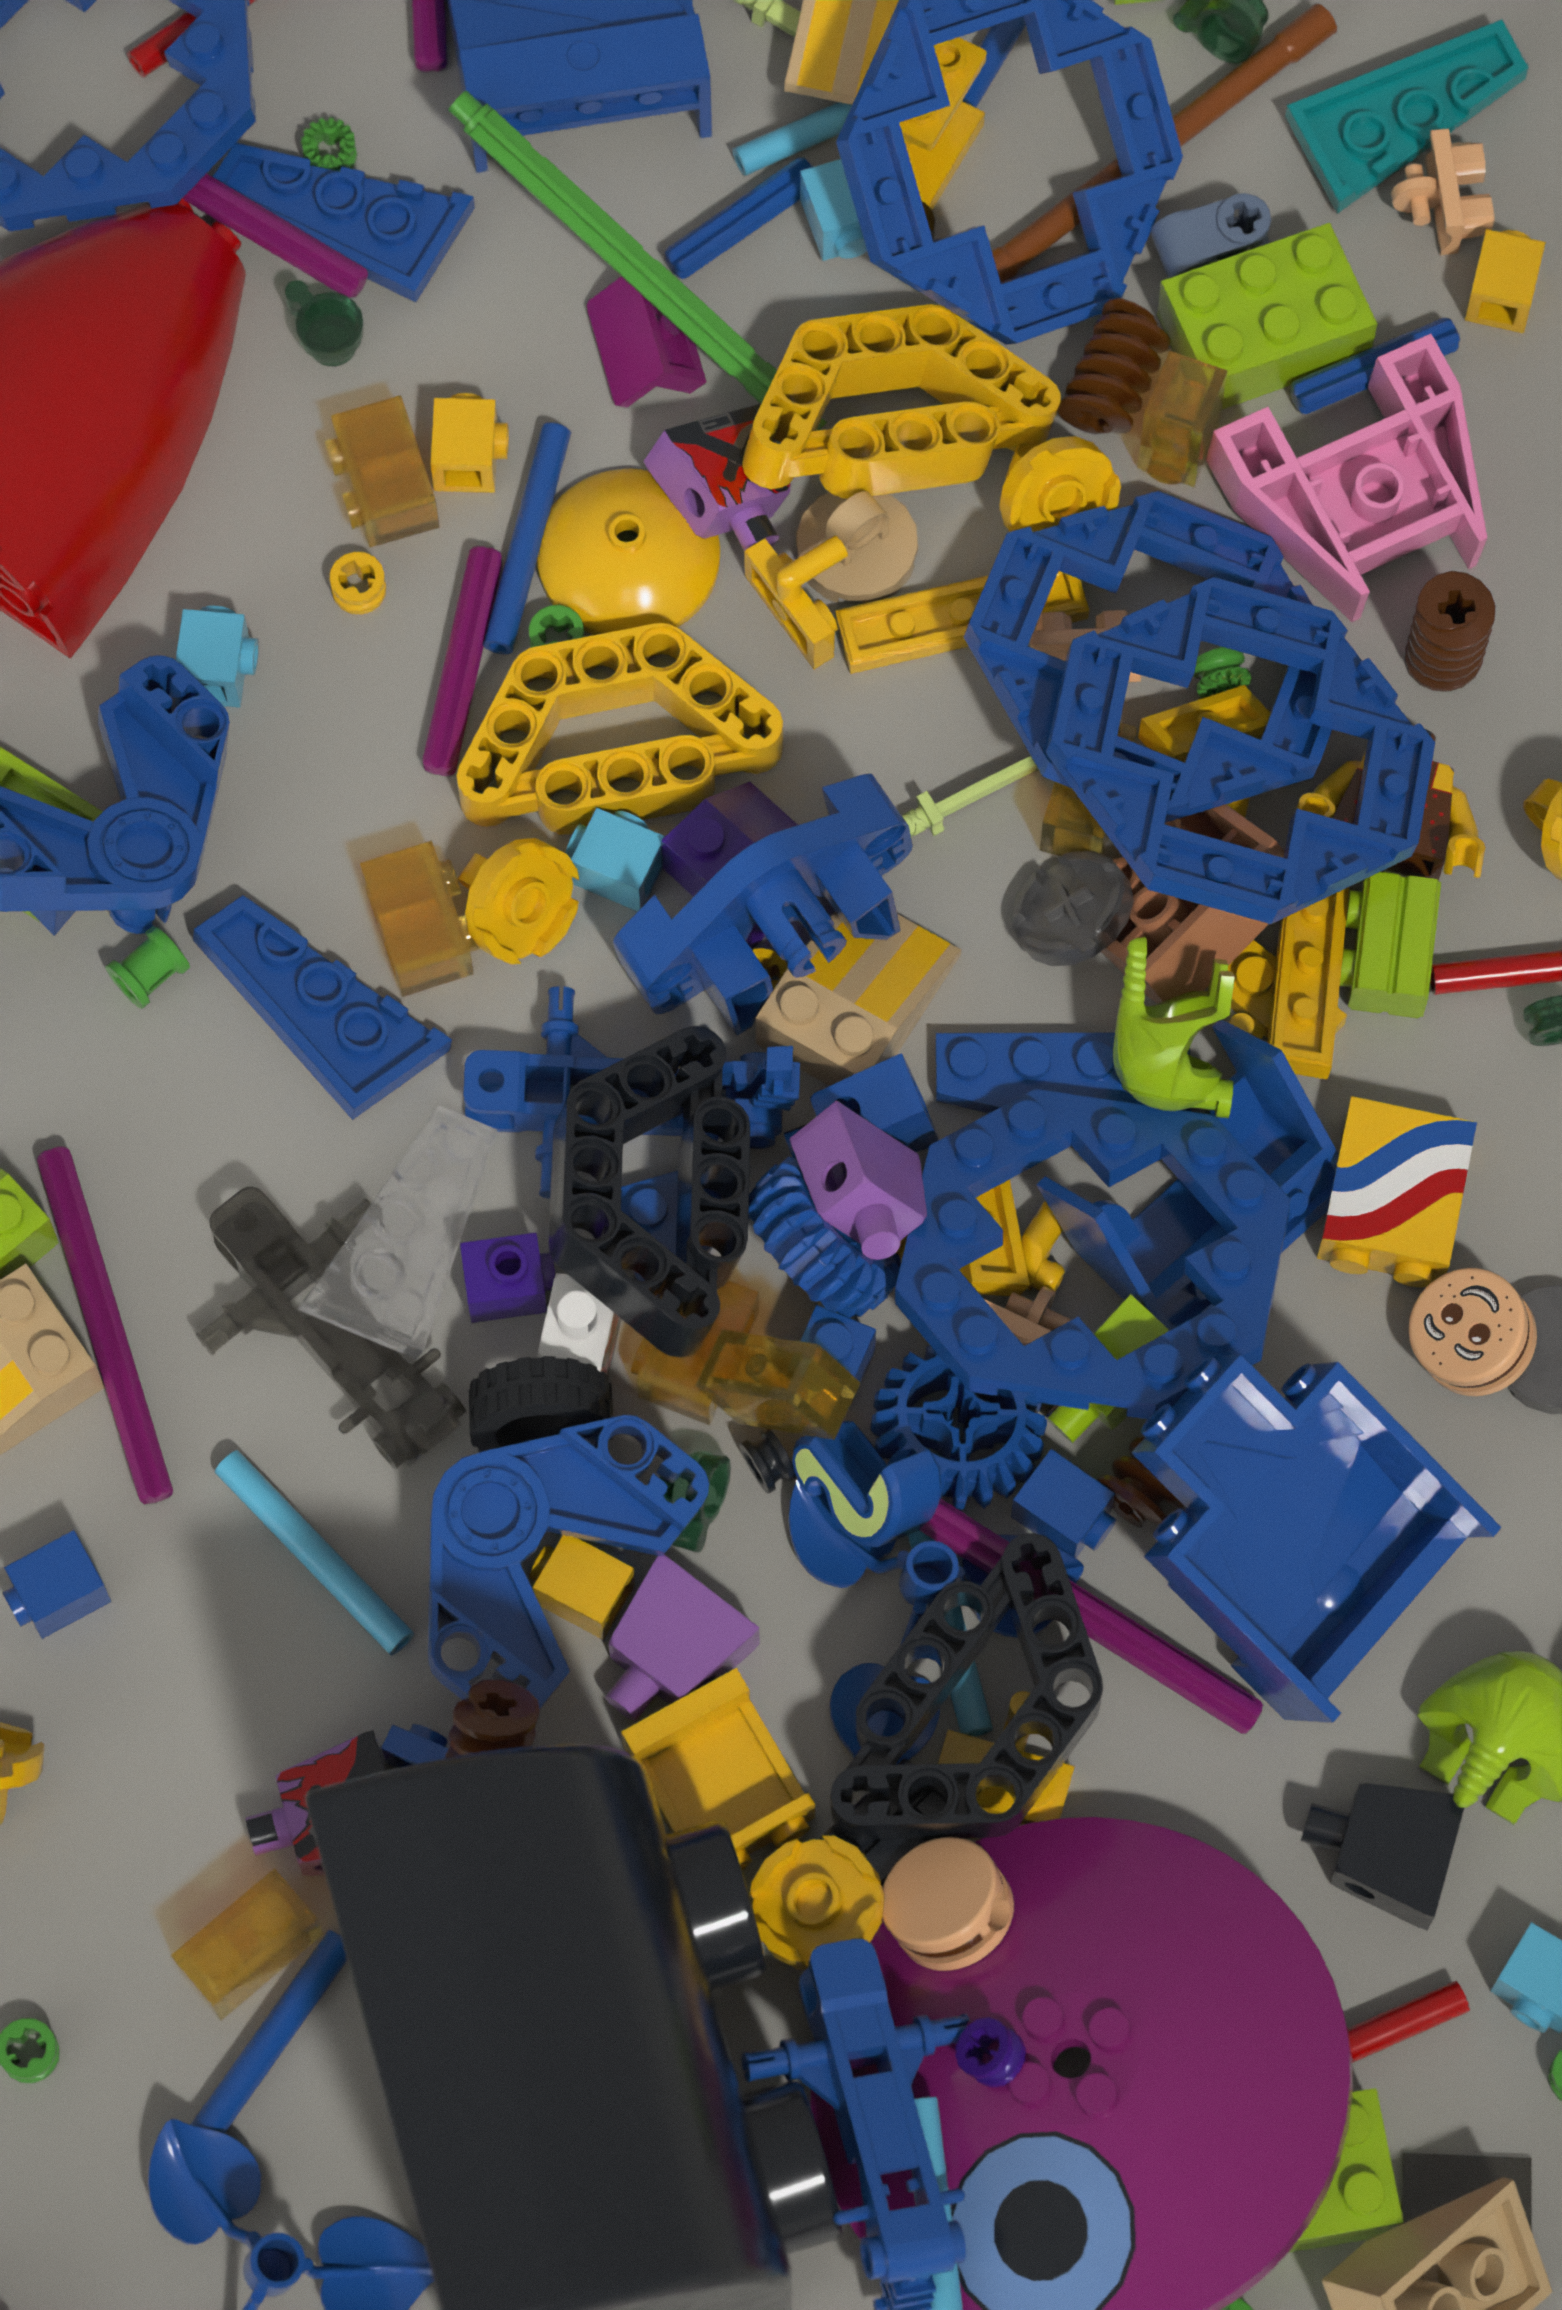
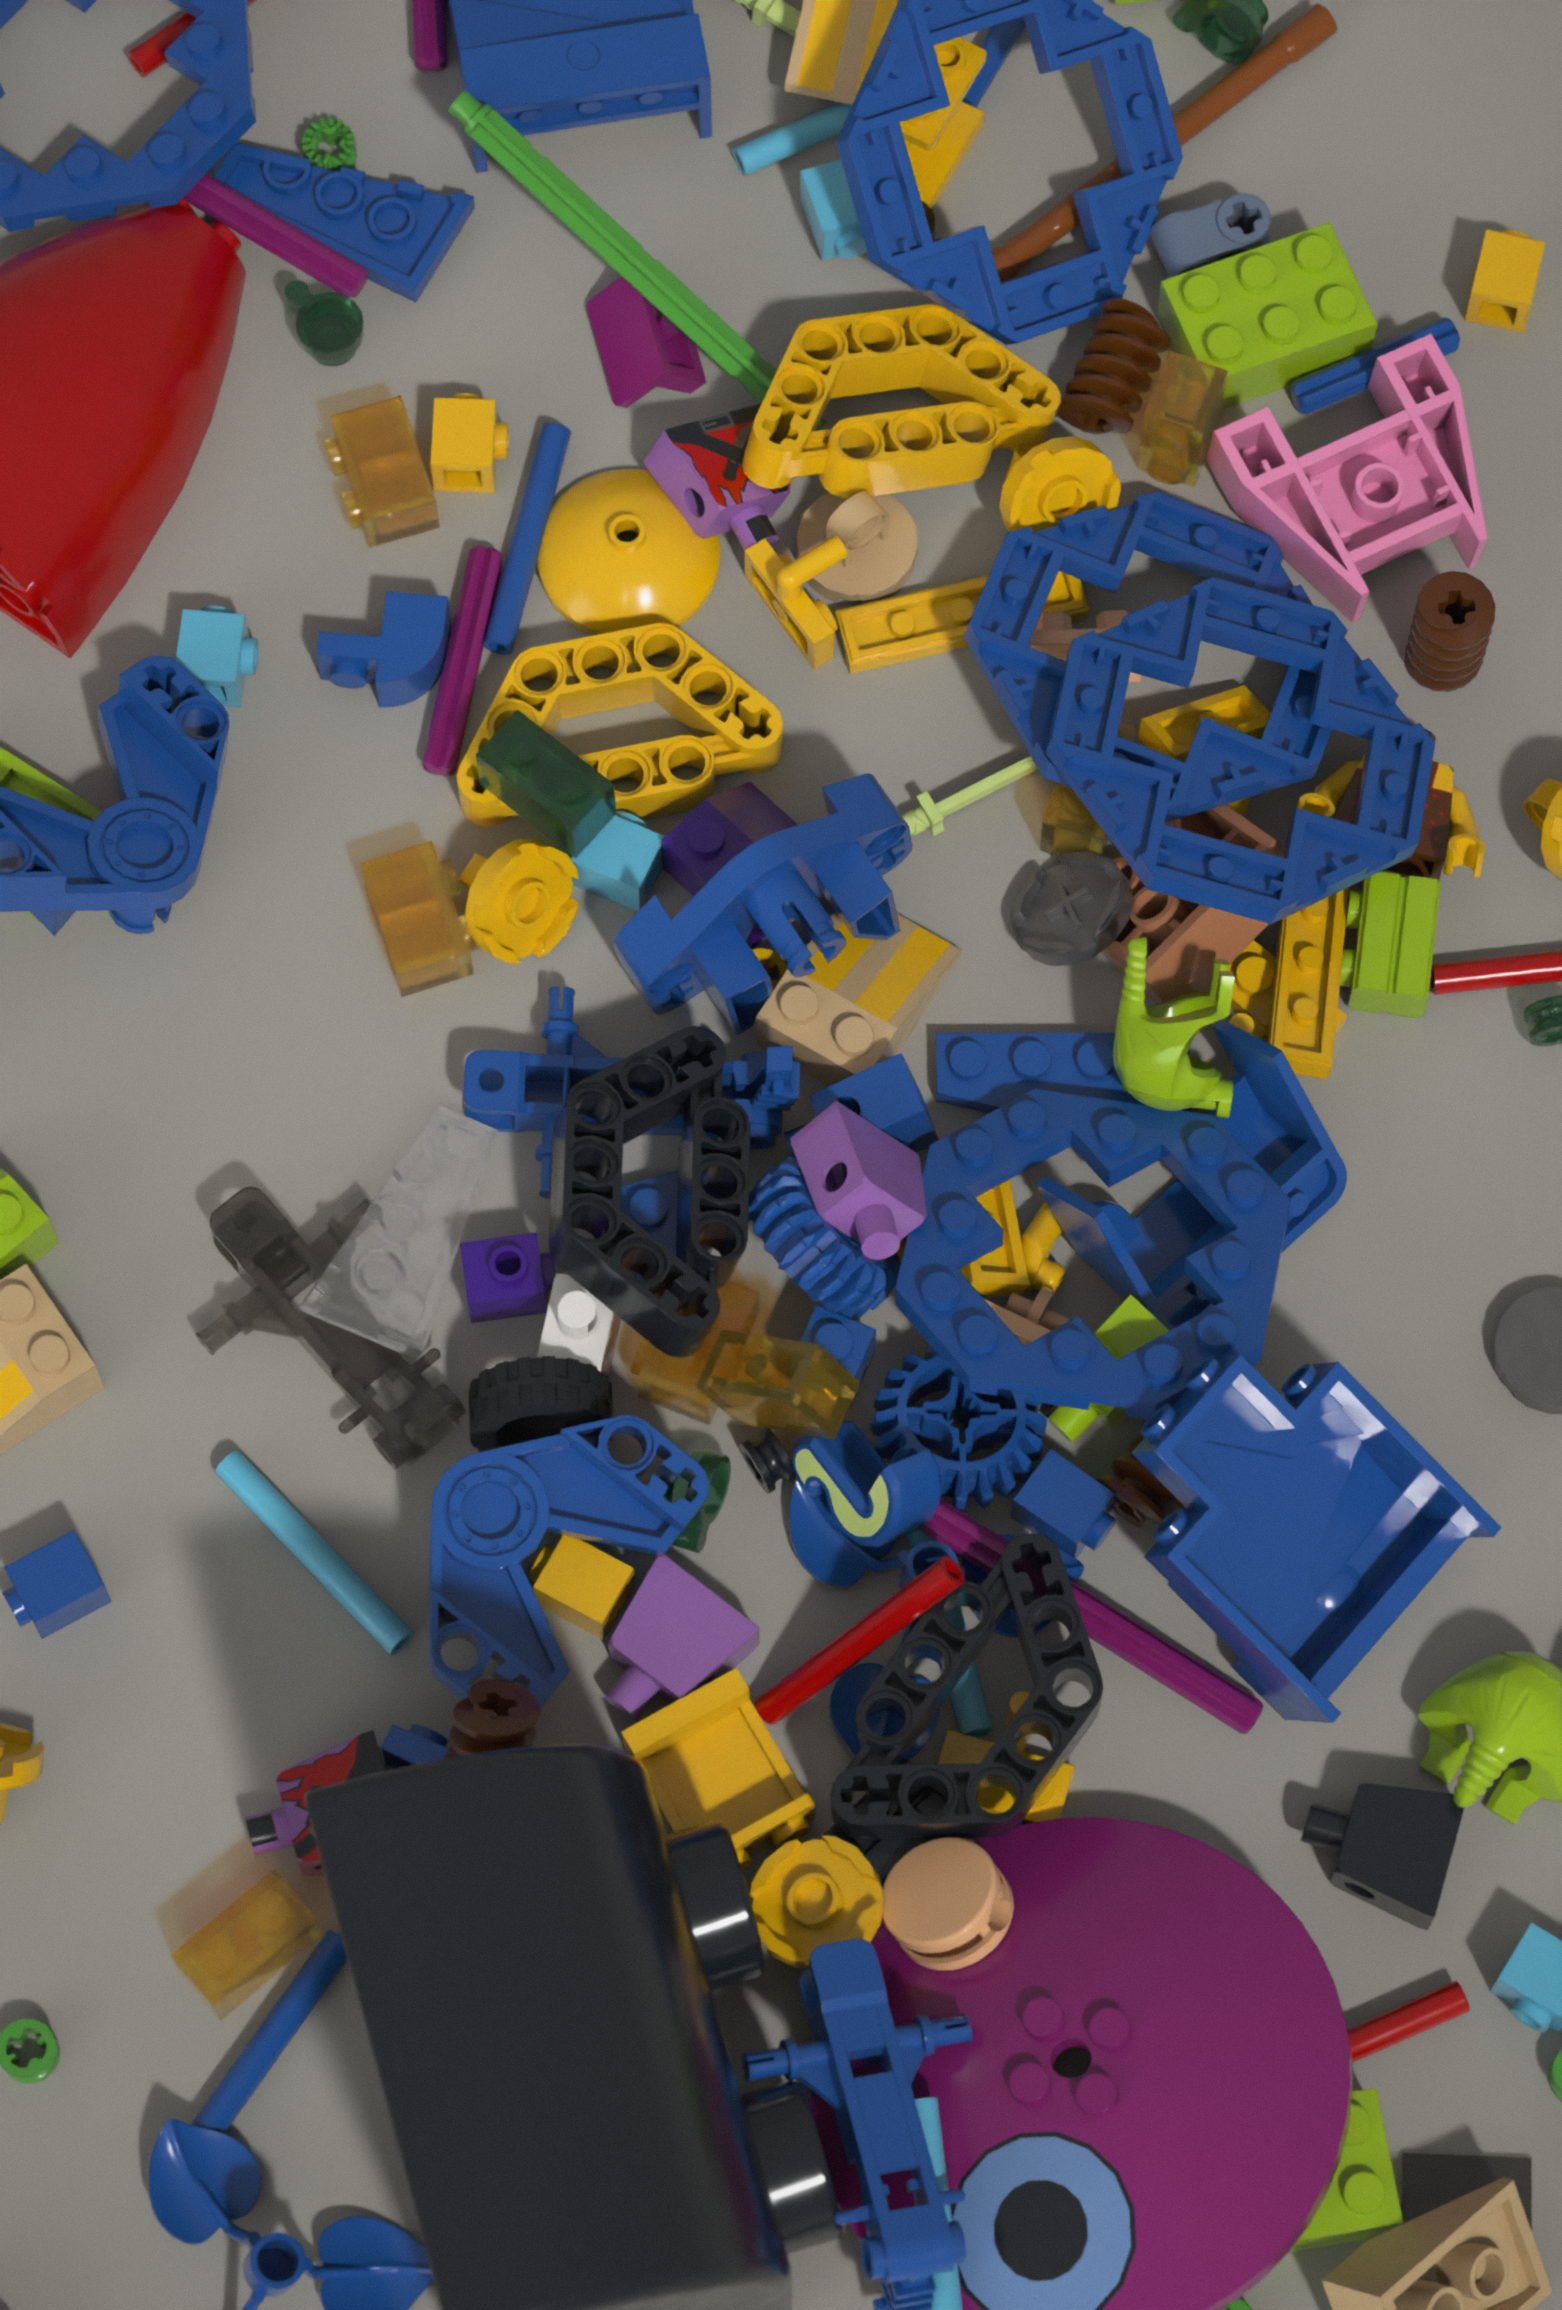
magenta axle [37,1146,173,1504] -> none
bright green bush [105,926,190,1009] -> none
blue wing [193,895,452,1120] -> none
yellow bush [329,552,387,615] -> none
bright green bush [529,605,584,648] -> none
blue axle [664,157,813,279] -> none
dark purple bush [955,2017,1026,2088] -> none
bright green bush [1193,647,1251,698] -> none
teal wing [1285,19,1529,214] -> none
panel [1317,1096,1477,1288] -> none
light nougat hips [1391,129,1494,255] -> none
light nougat head [1408,1268,1537,1396] -> none
none -> blue brick [316,591,451,707]
none -> clear green brick [476,710,616,858]
none -> red piece [754,1556,965,1725]

